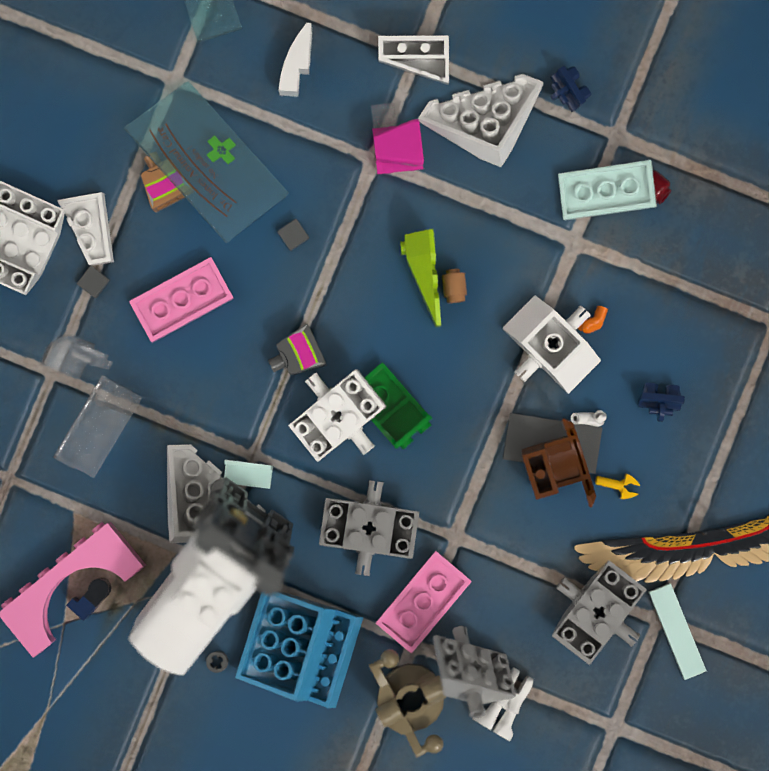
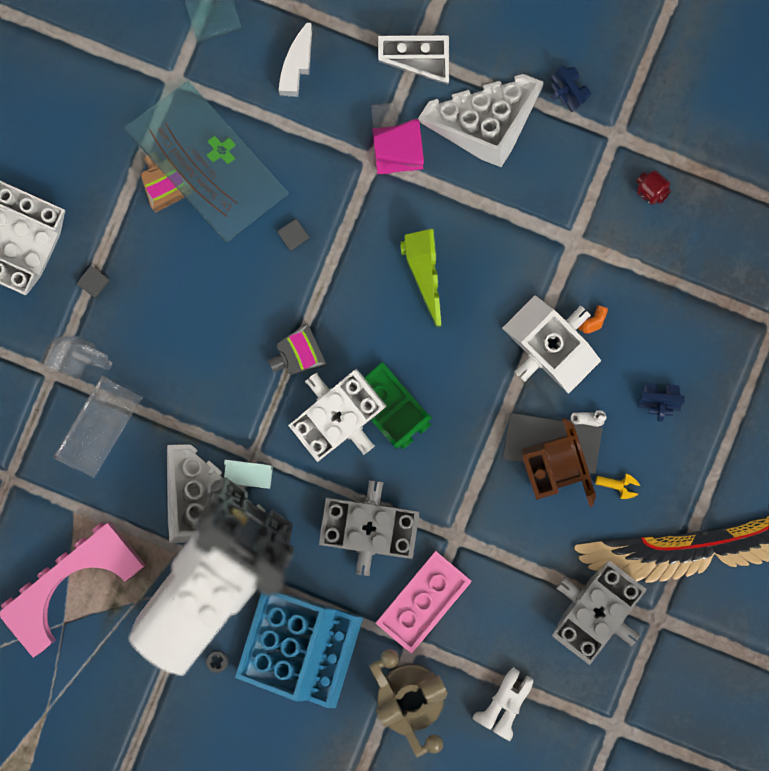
white wing [57,192,114,266] -> none
leg [66,578,112,621] -> none
bright pink plate [129,257,234,343] -> none
light grey slope [433,626,516,718] -> none
medium nougat brick [442,269,467,303] -> none
light aqua tile [558,160,657,220] -> none
light aqua tile [648,583,706,680] -> none

